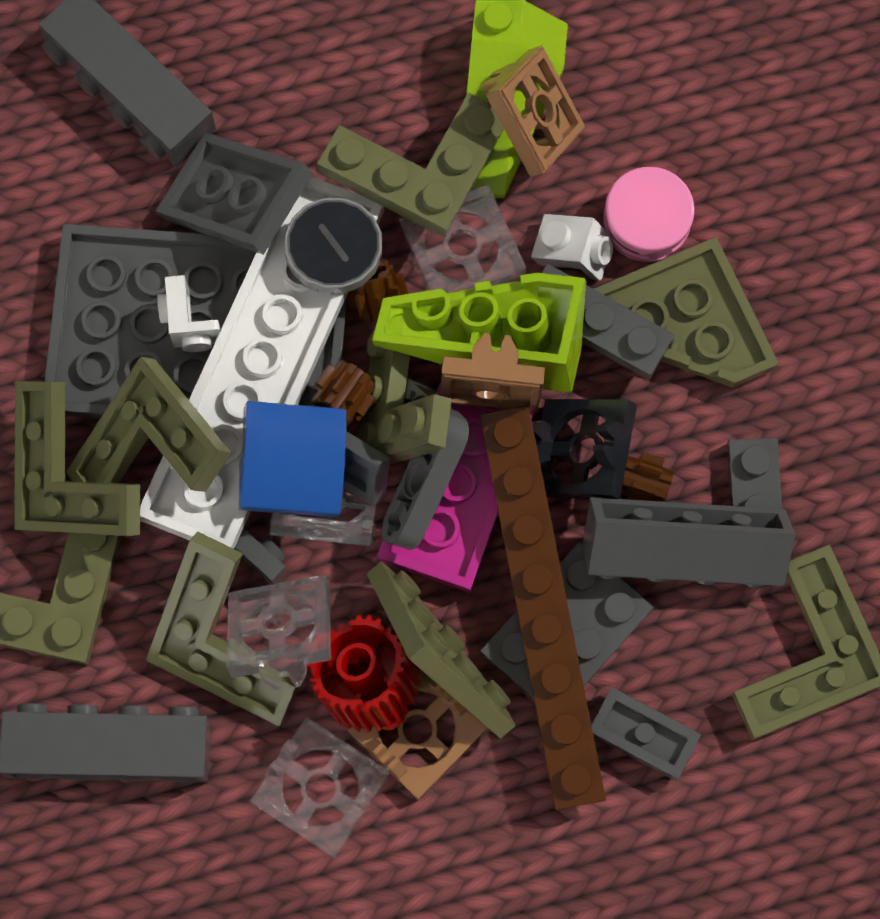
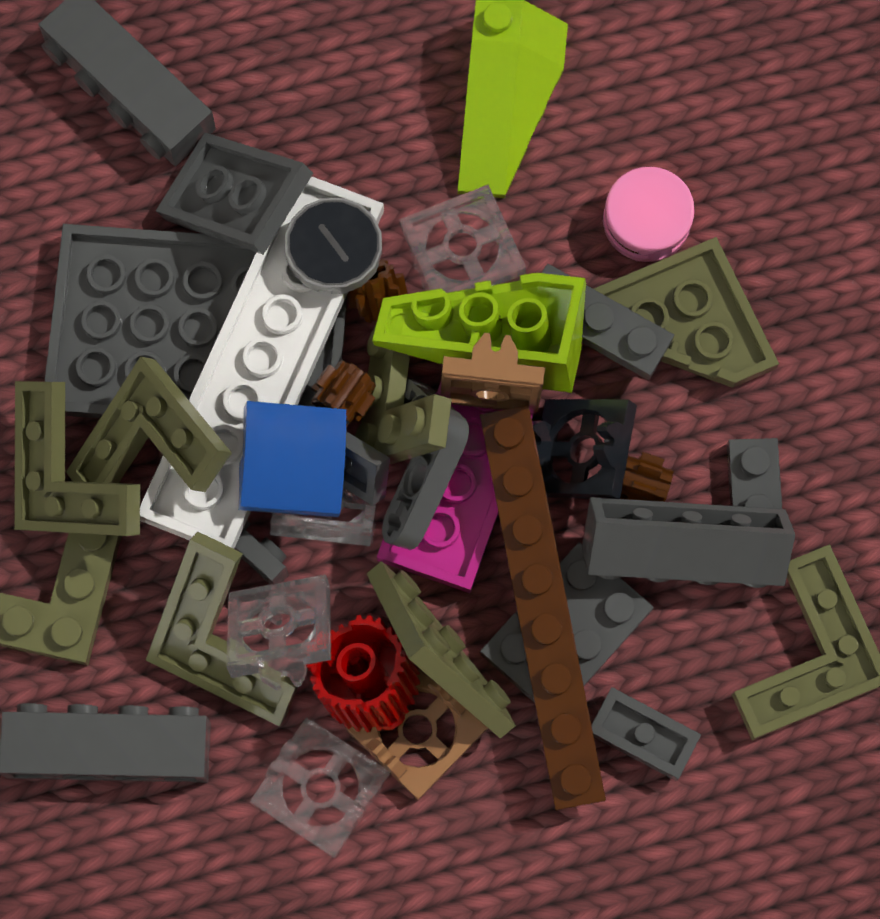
white bracket [157,275,221,352] -> none
olive plate [315,93,504,238] -> none
medium nougat piece [481,45,585,177] -> none
white bracket [531,214,613,280] -> none

